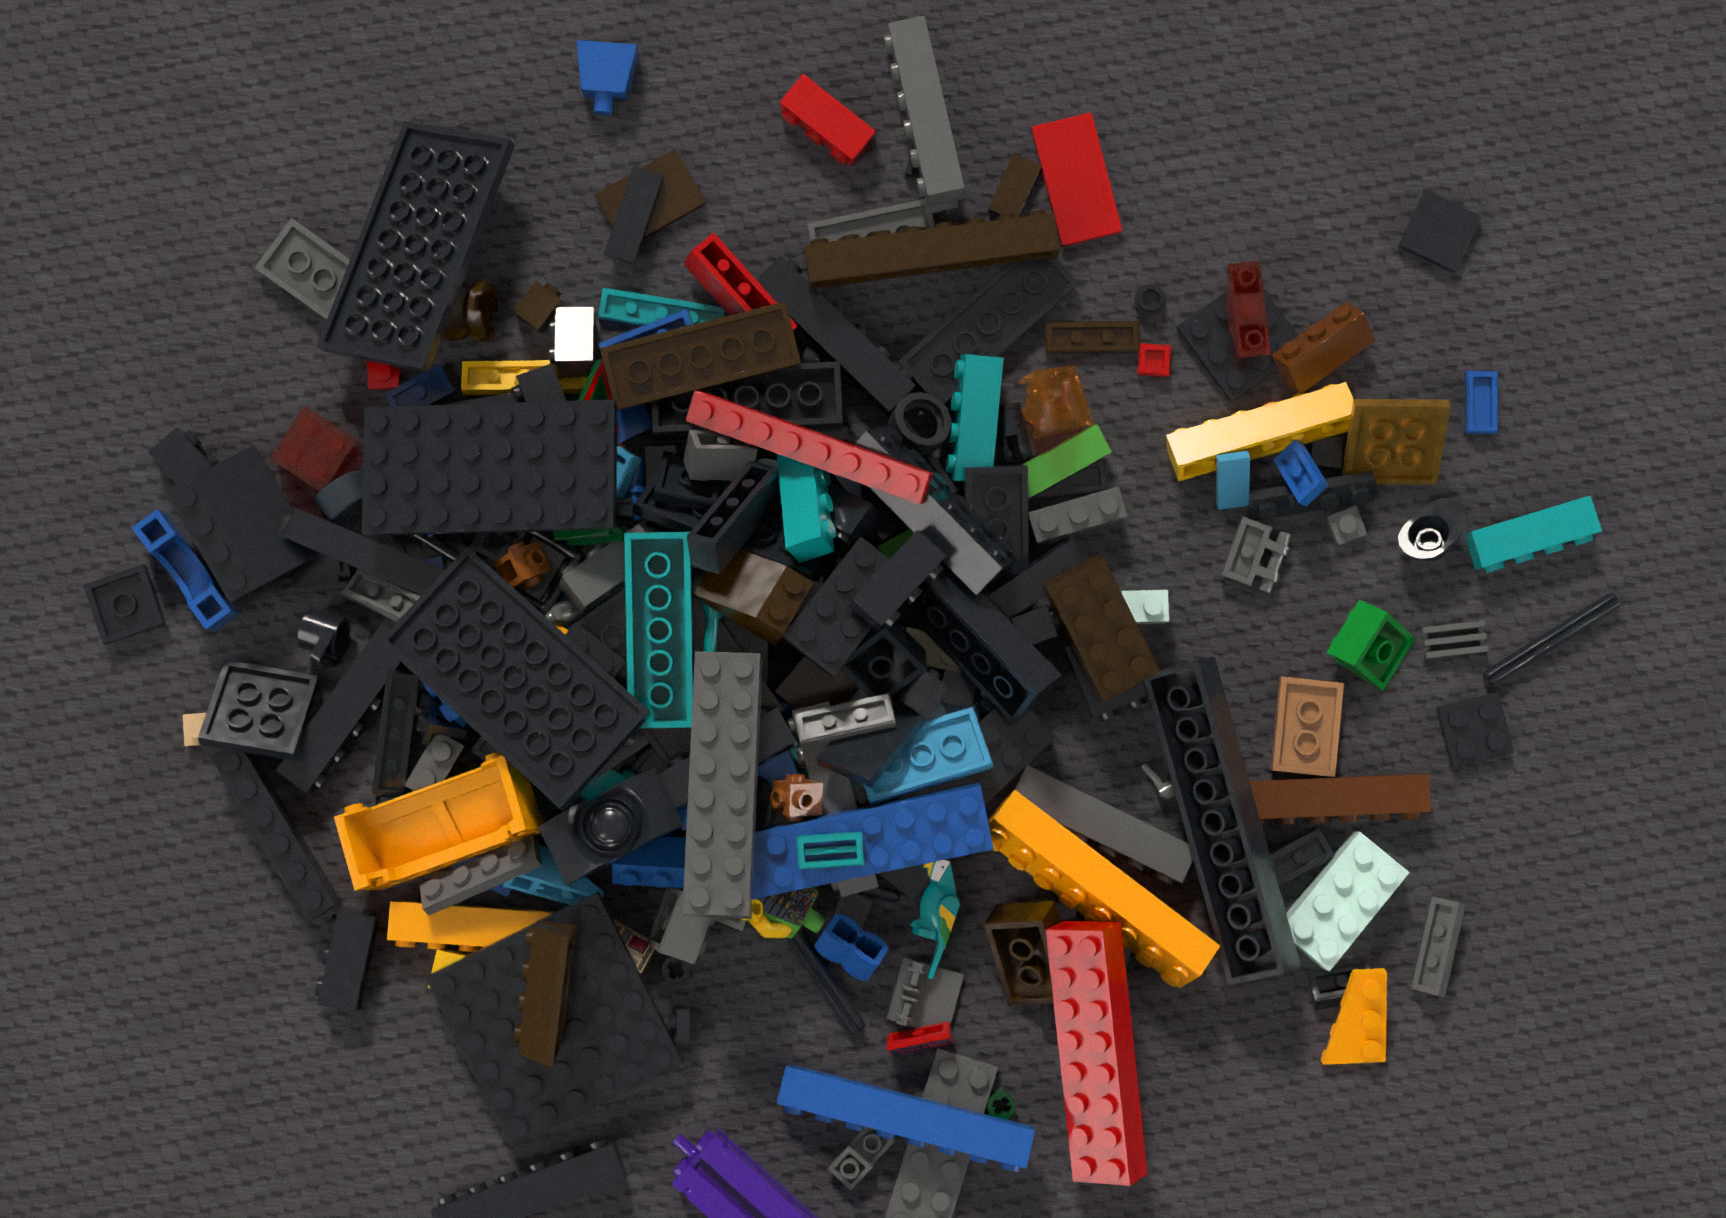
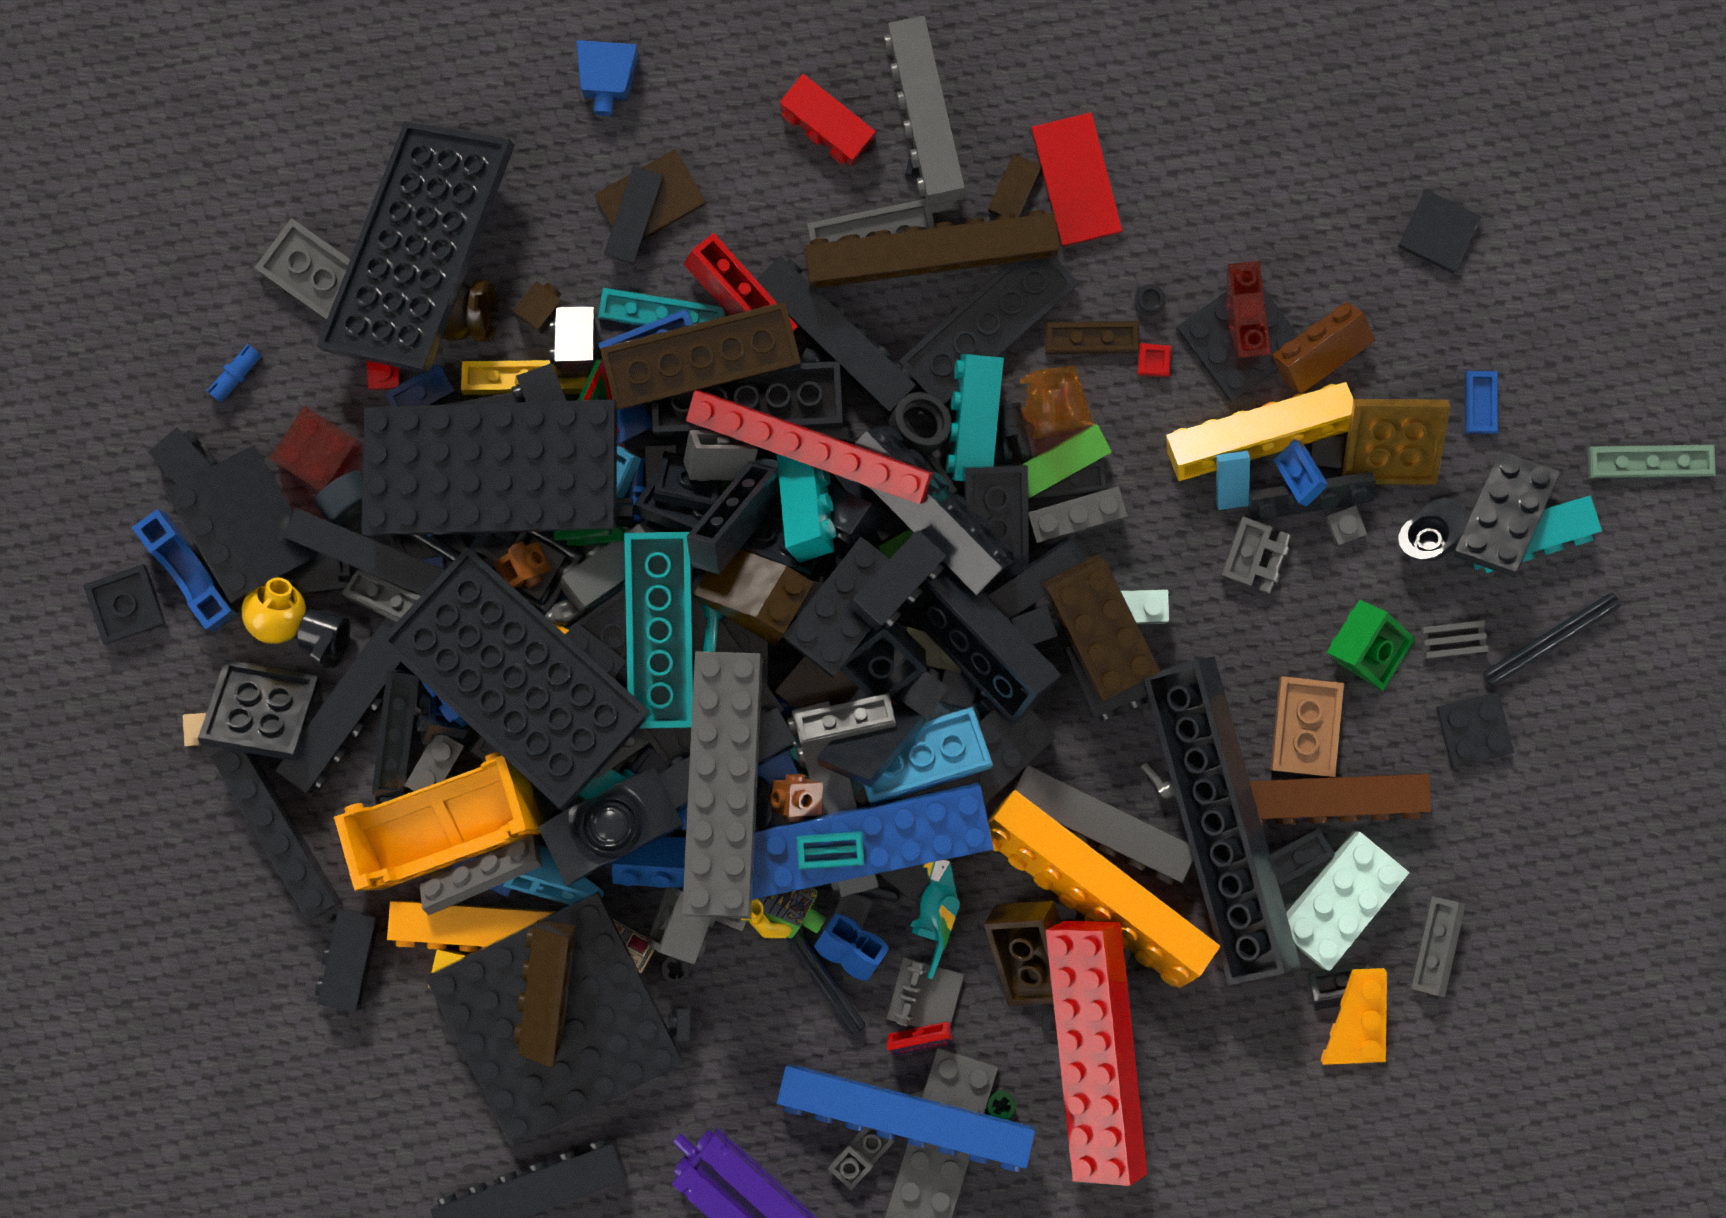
none -> blue pin [206,344,263,404]
none -> yellow brick [242,578,306,644]
none -> black plate [1454,451,1561,578]
none -> sand green tile [1588,445,1716,479]

